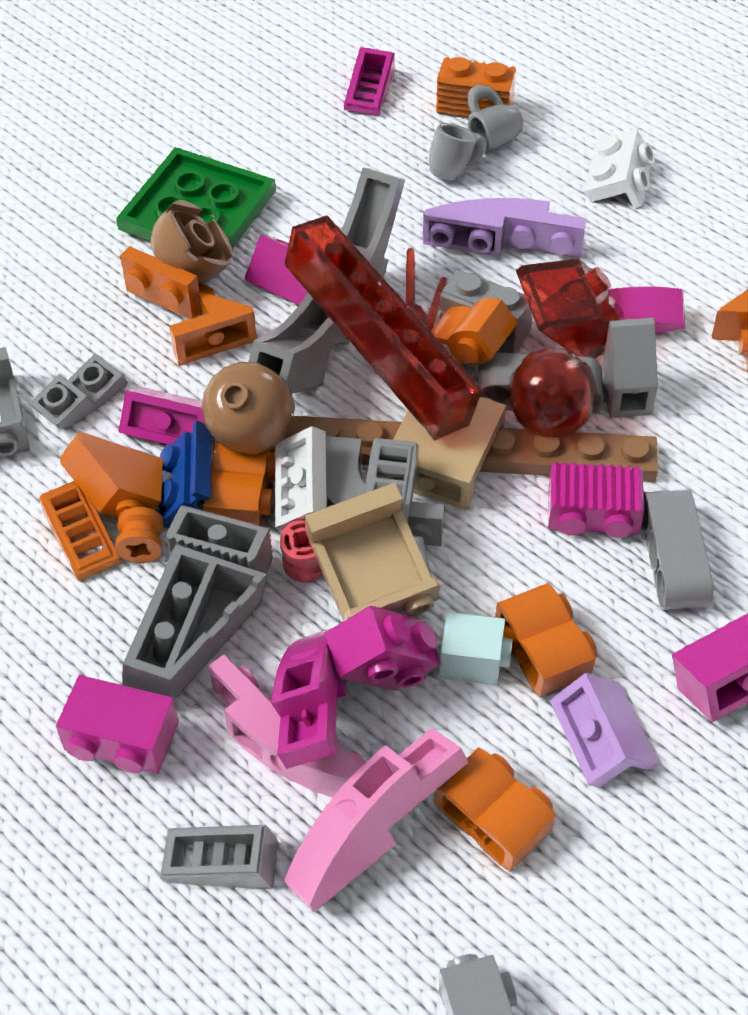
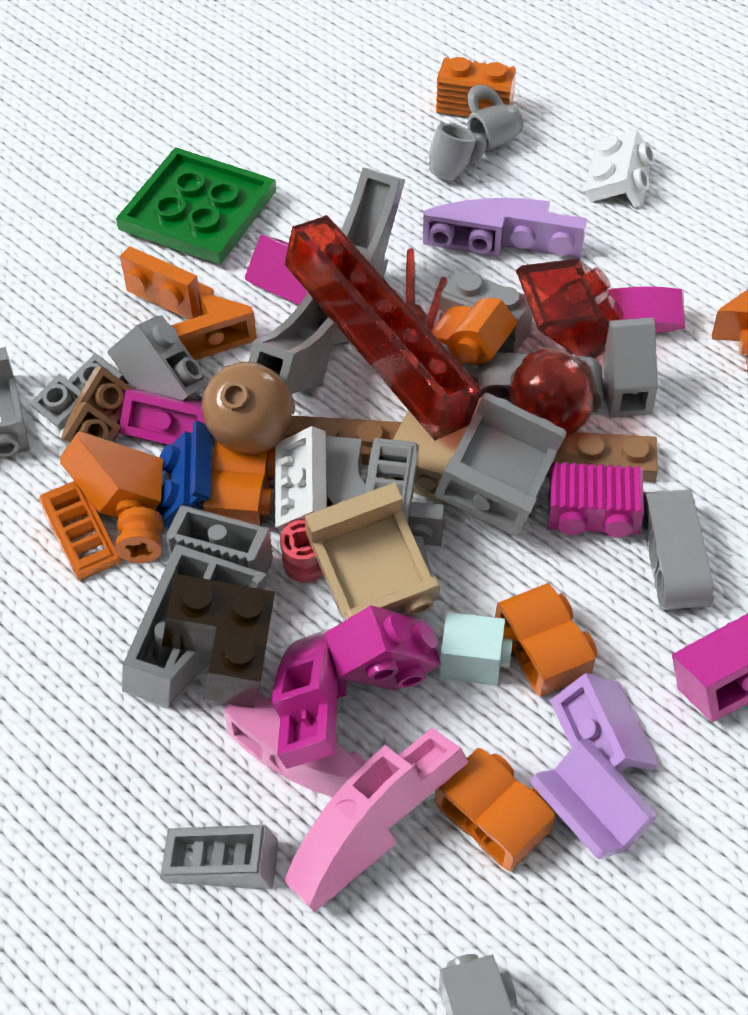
dark pink brick [55,675,179,774] -> none
medium nougat cylinder [151,200,233,283] -> none
dark pink slope [344,47,395,116] -> none
none -> medium nougat slope [61,366,133,444]
none -> light grey slope [107,314,209,400]
none -> dark brown brick [162,573,275,708]
none -> light grey panel [433,393,567,536]
none -> lavender panel [530,739,658,859]

